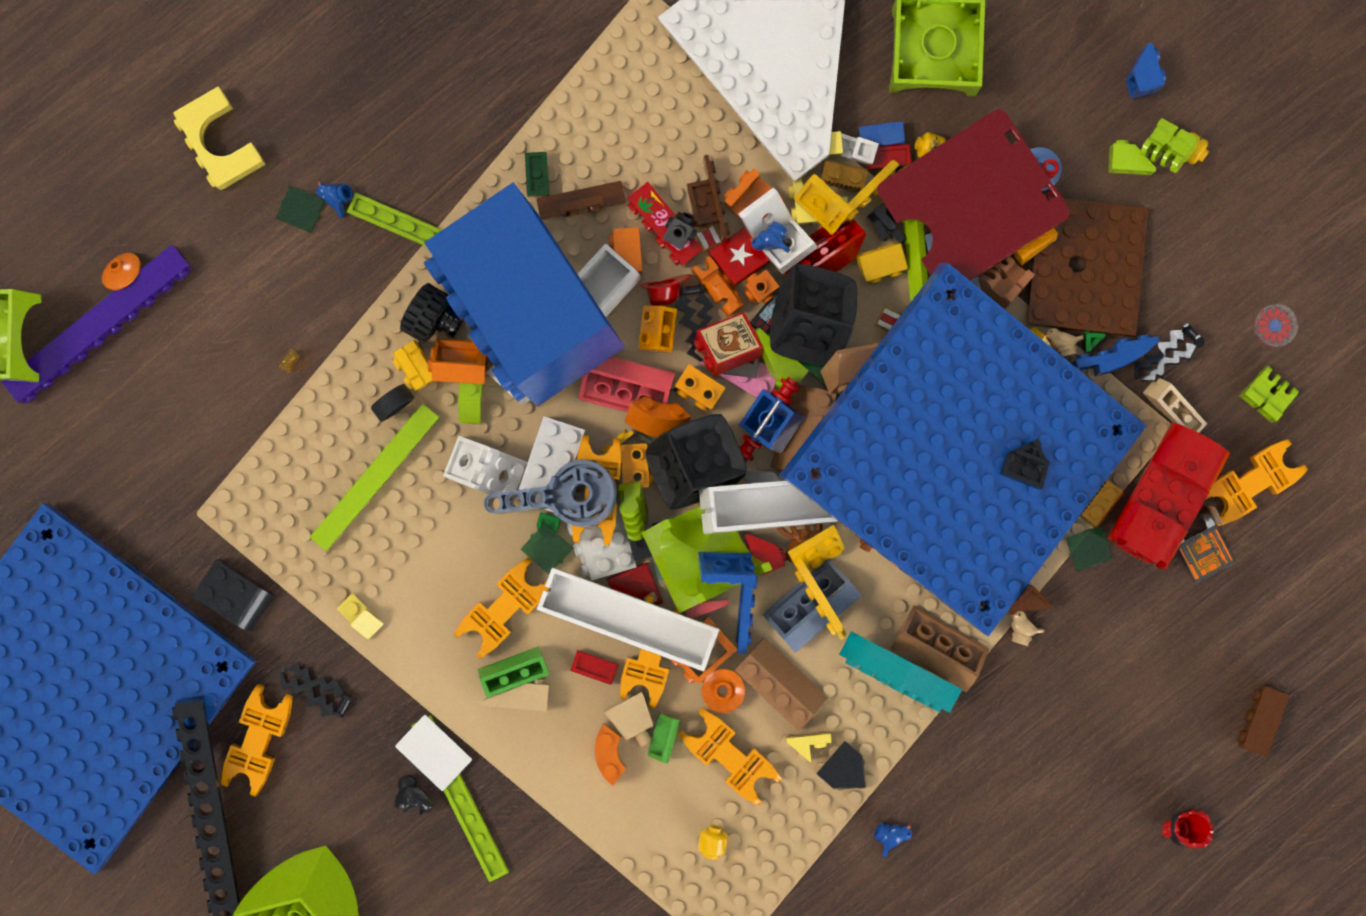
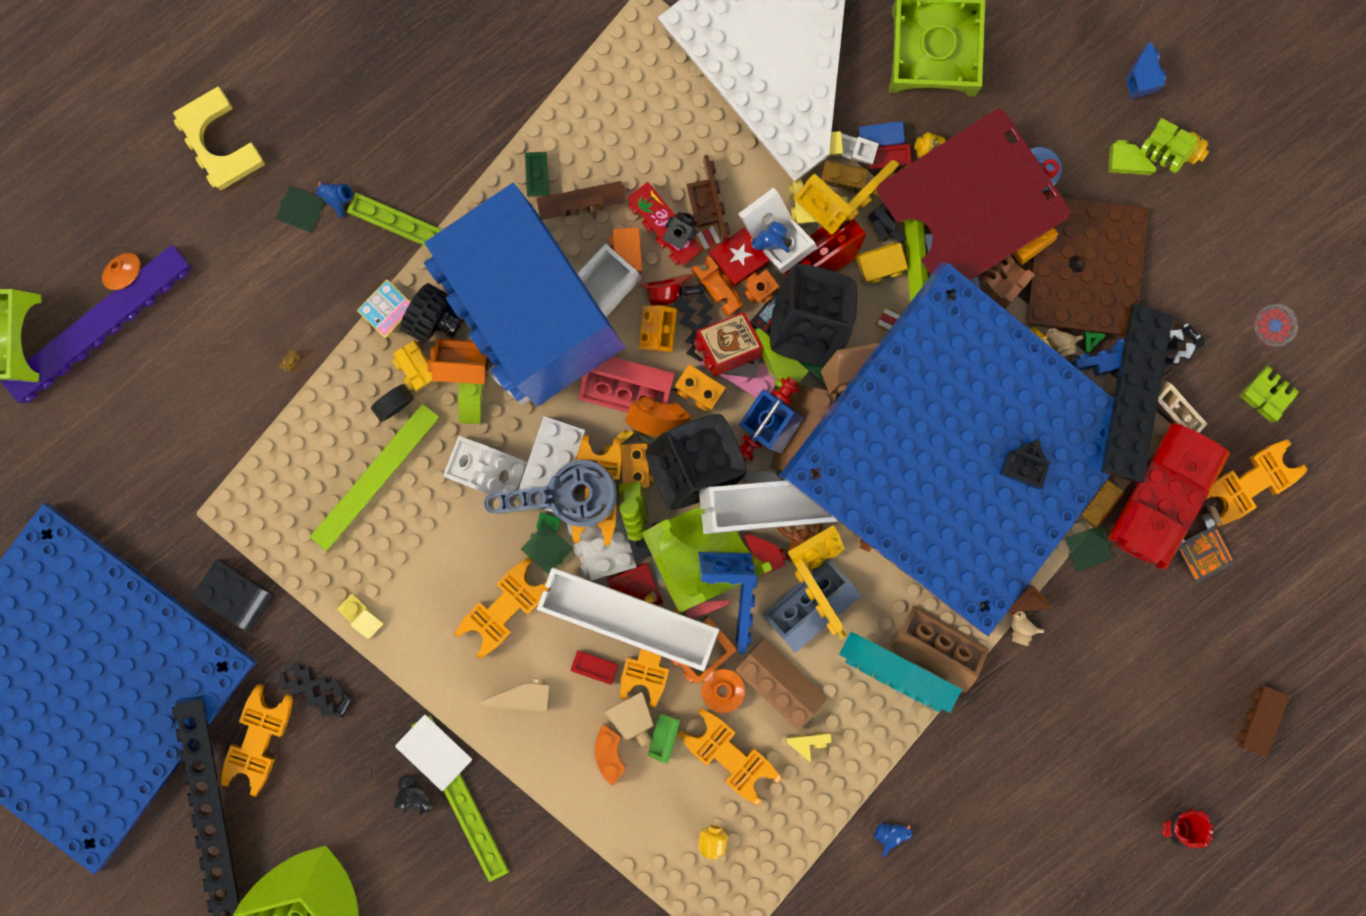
bright green brick [477,646,549,698] -> none
orange bracket [724,168,784,219] -> none
black slope [816,741,866,790] -> none
none -> piece [357,280,410,339]
none -> black plate [1101,303,1173,484]

